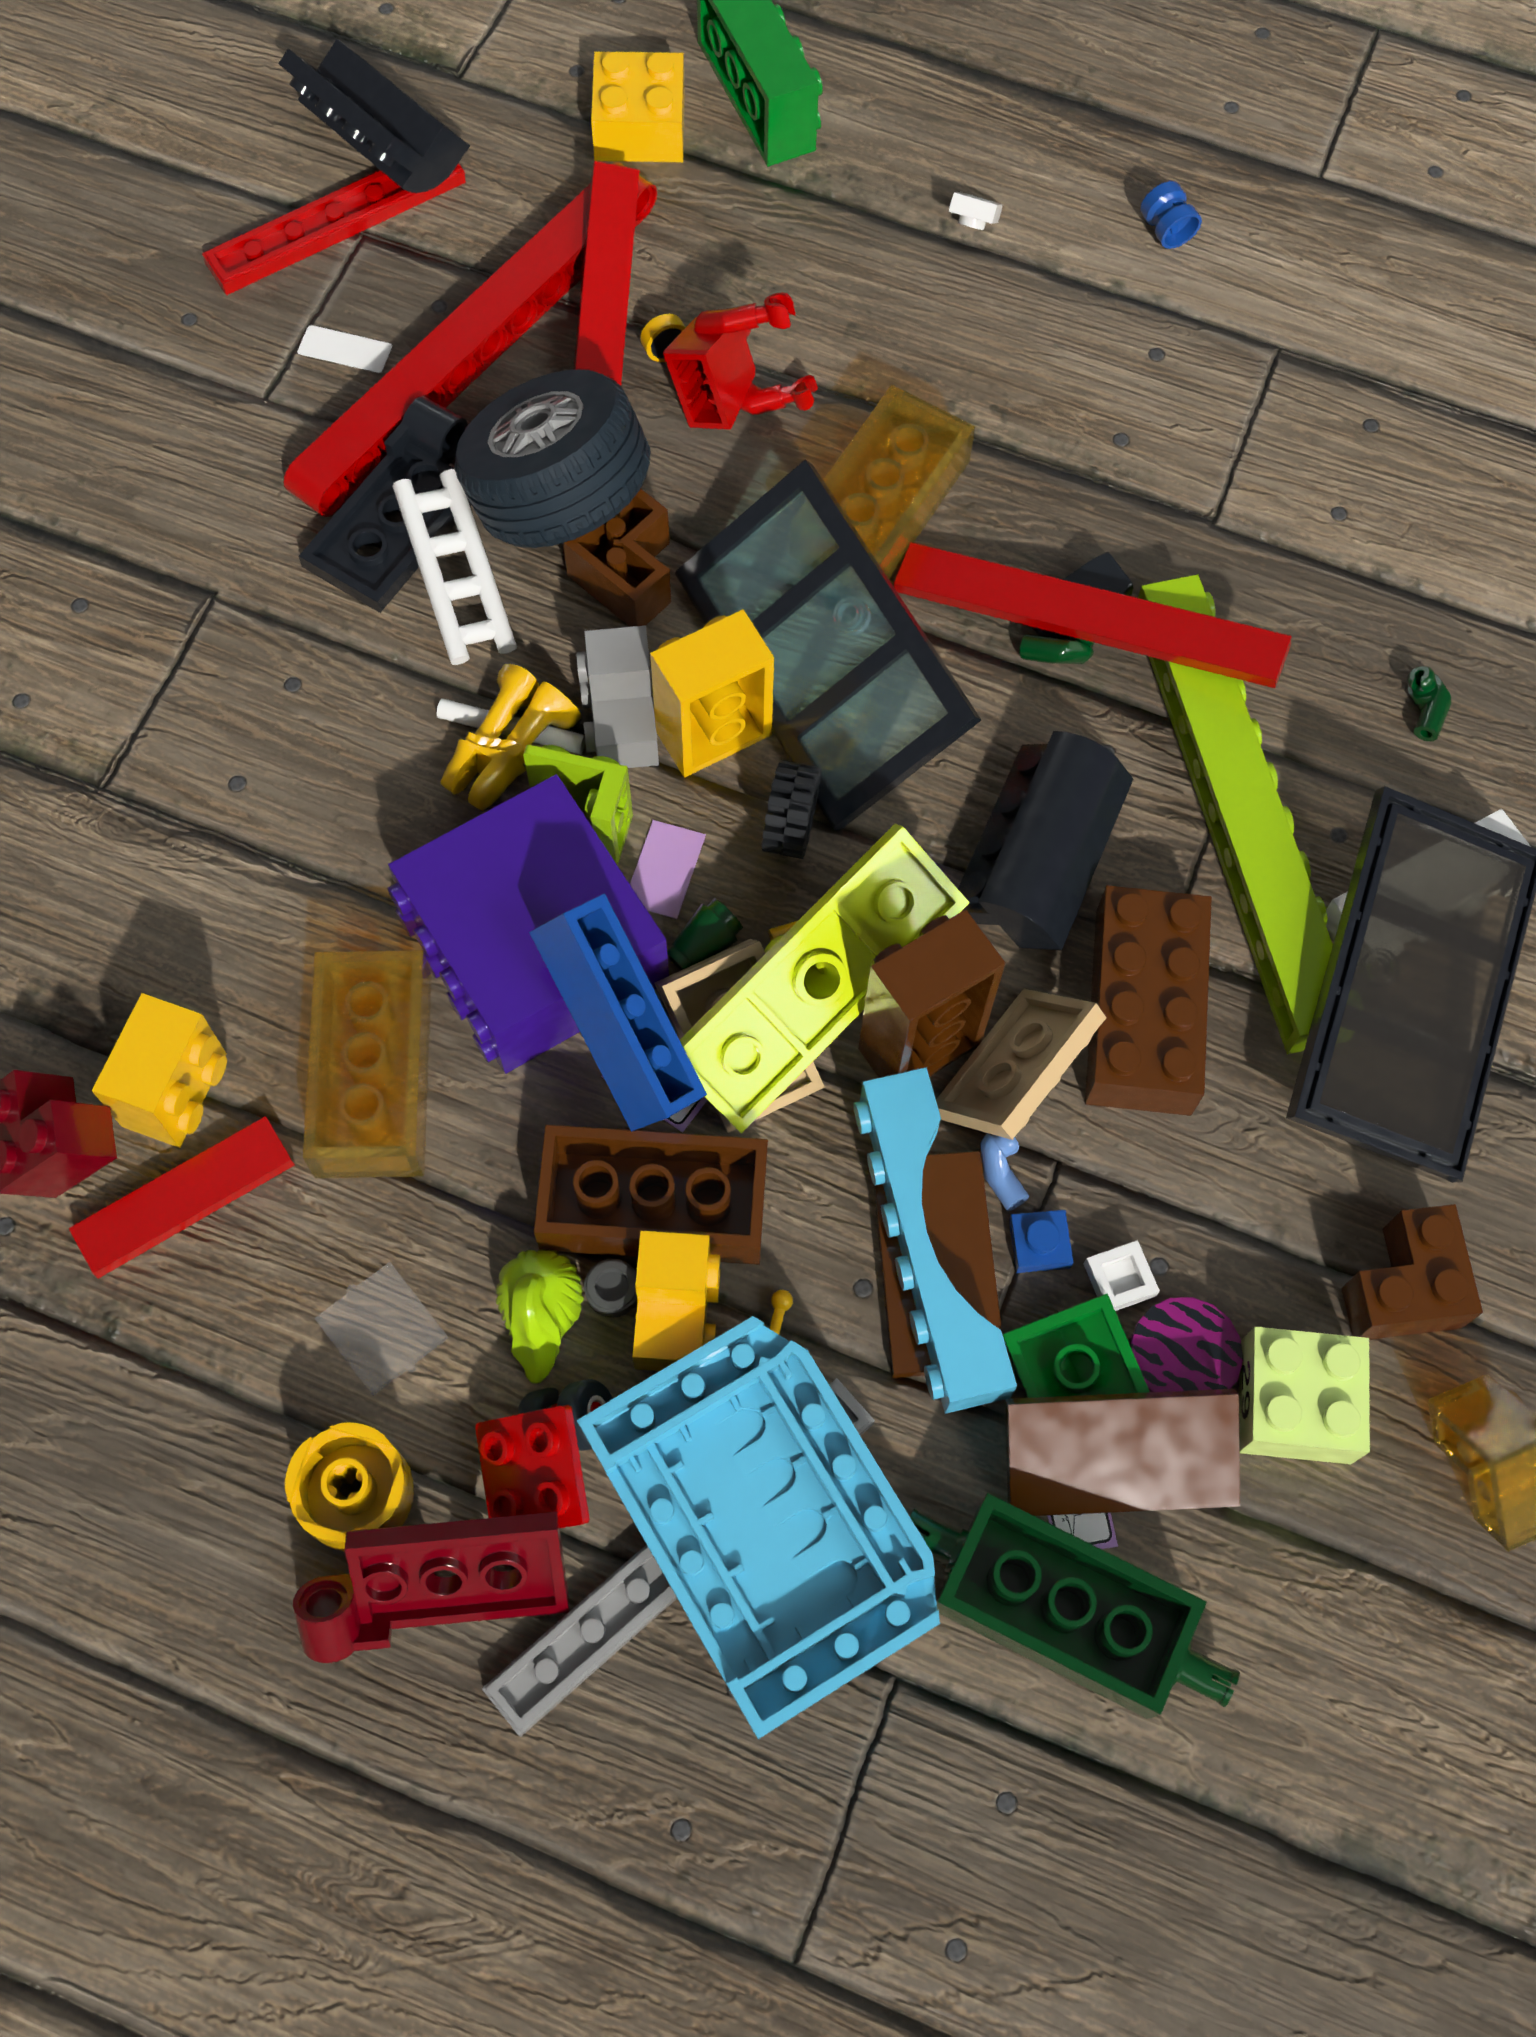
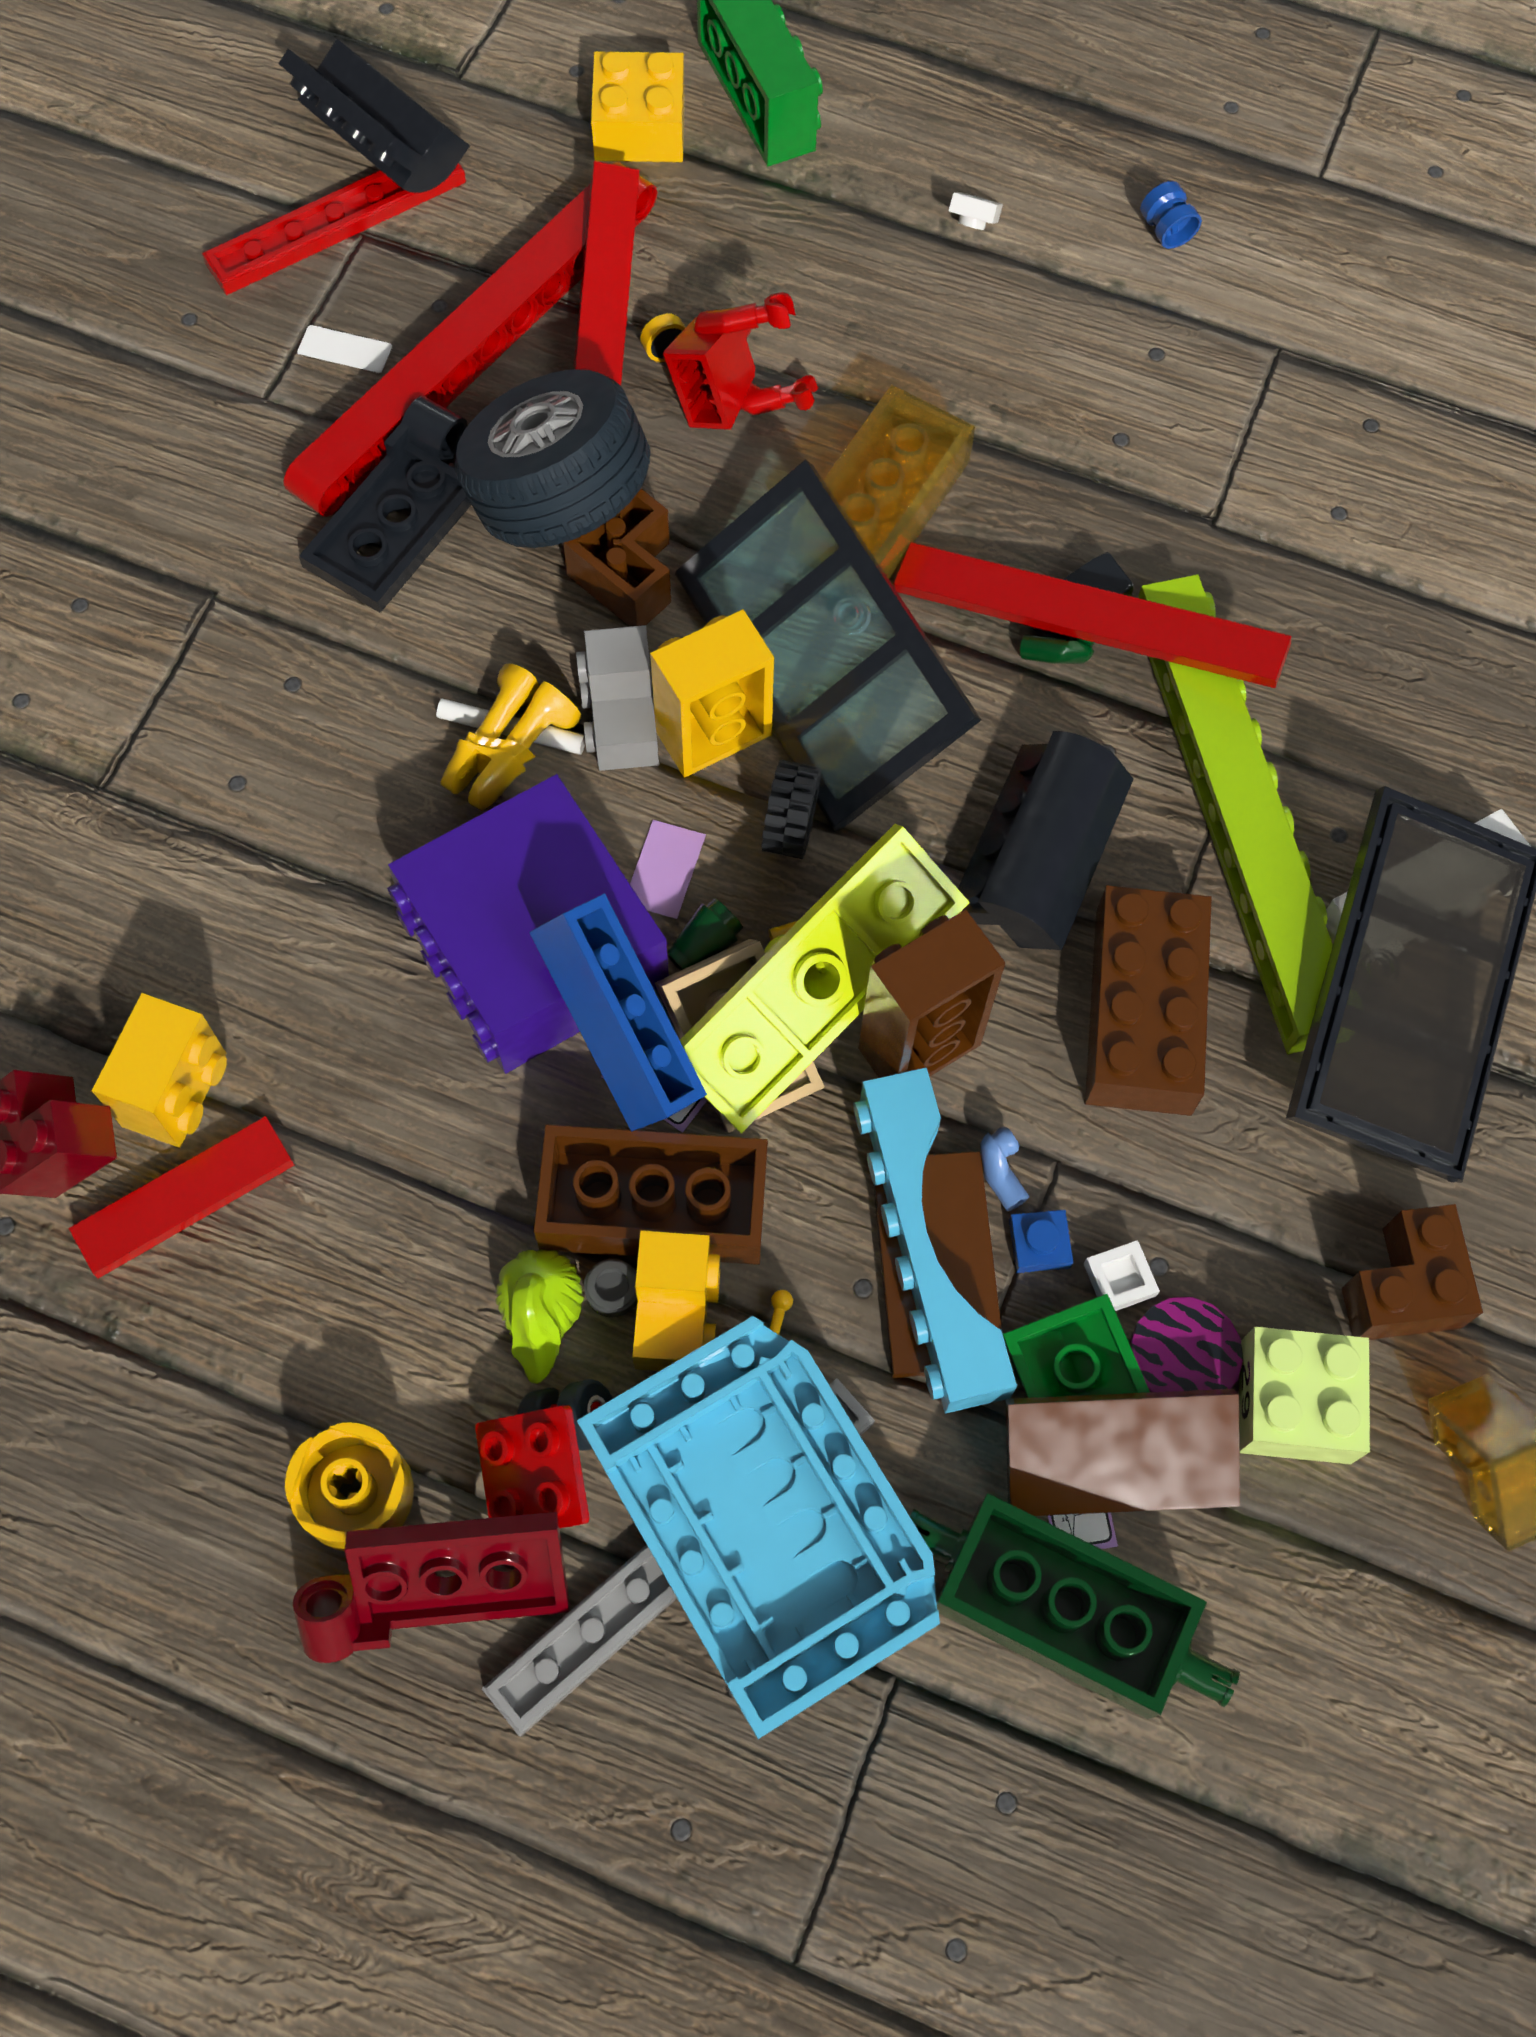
clear yellow brick [303,950,432,1178] -> none
clear piece [315,1262,448,1396] -> none
white bar [393,469,517,665] -> none
lime bracket [523,745,633,866] -> none
tan plate [936,989,1107,1140] -> none
dark green arm [1407,666,1451,741] -> none

